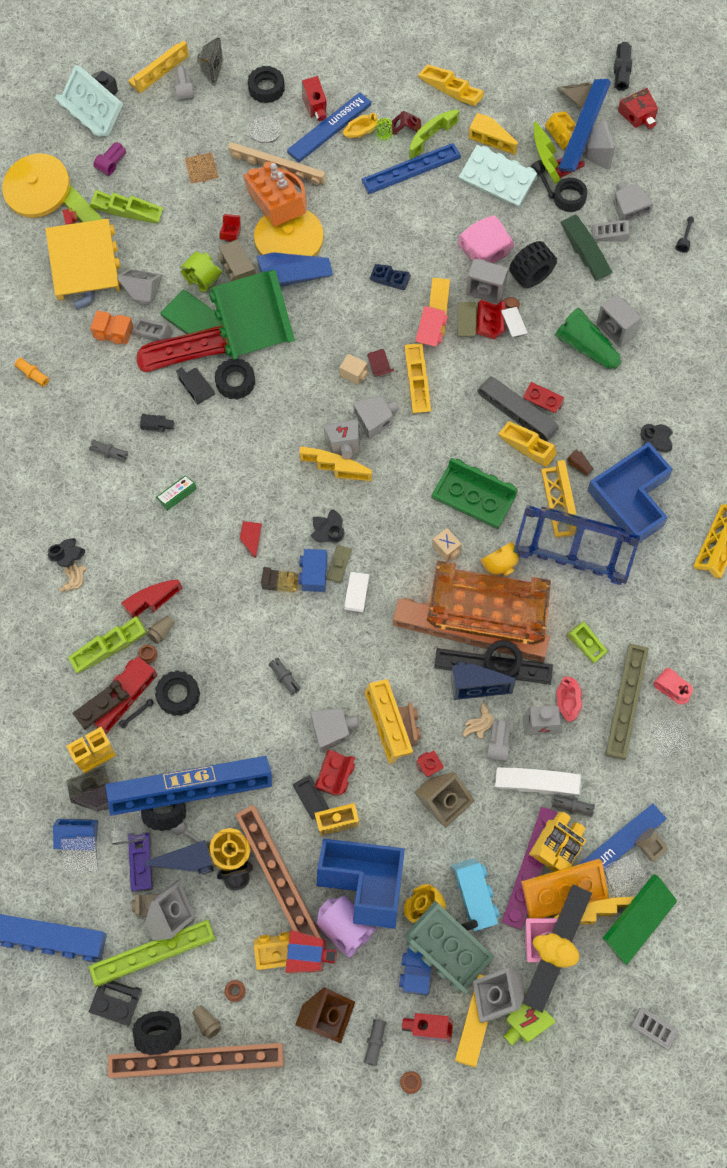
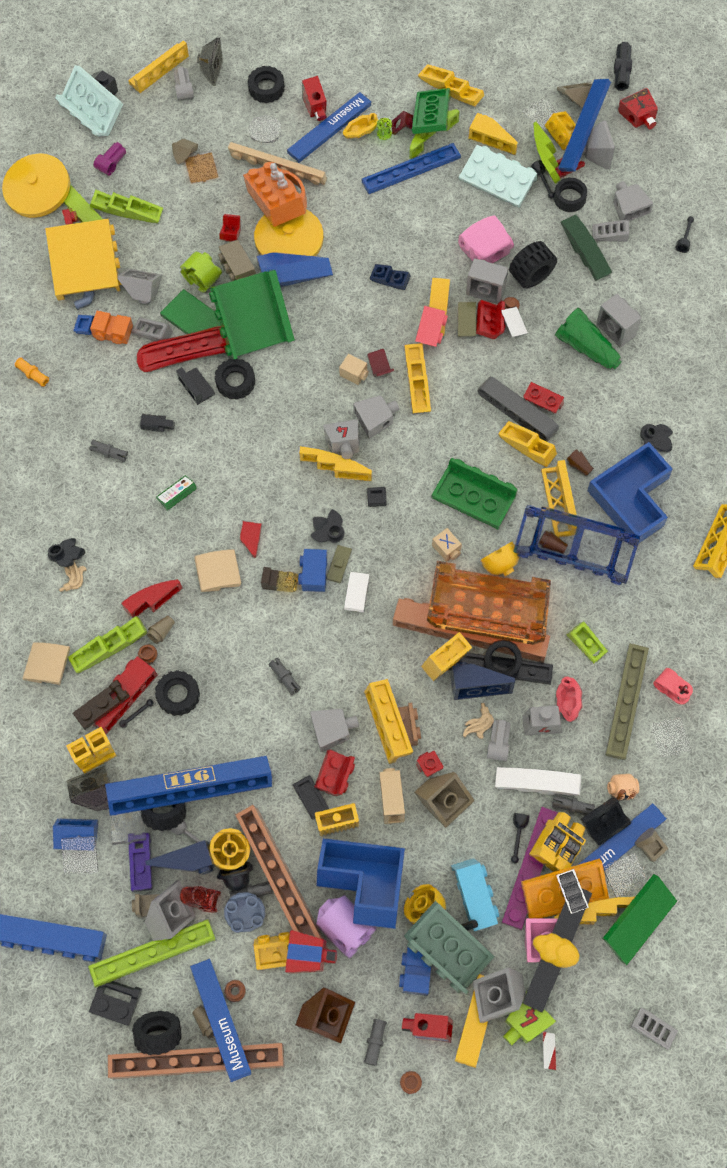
none -> tan slope [23,642,70,685]
none -> blue plate [73,315,94,335]
none -> dark tan tile [172,138,198,164]
none -> clear red piece [180,886,221,913]
none -> blue tile [190,959,251,1082]
none -> tan slope [194,549,241,592]
none -> sand blue dish [224,892,265,933]
none -> dark grey pin [229,881,273,898]
none -> black tile [367,487,387,507]
none -> tan slope [380,768,405,824]
none -> green tile [412,88,450,134]
none -> yellow window [421,632,472,682]
none -> black hinge [511,813,530,864]
none -> reddish brown cone [538,530,568,554]
none -> white sticker [543,1032,556,1070]
none -> sticker [556,869,589,914]
none -> black bracket [581,796,632,845]
none -> light nougat head [607,773,639,801]

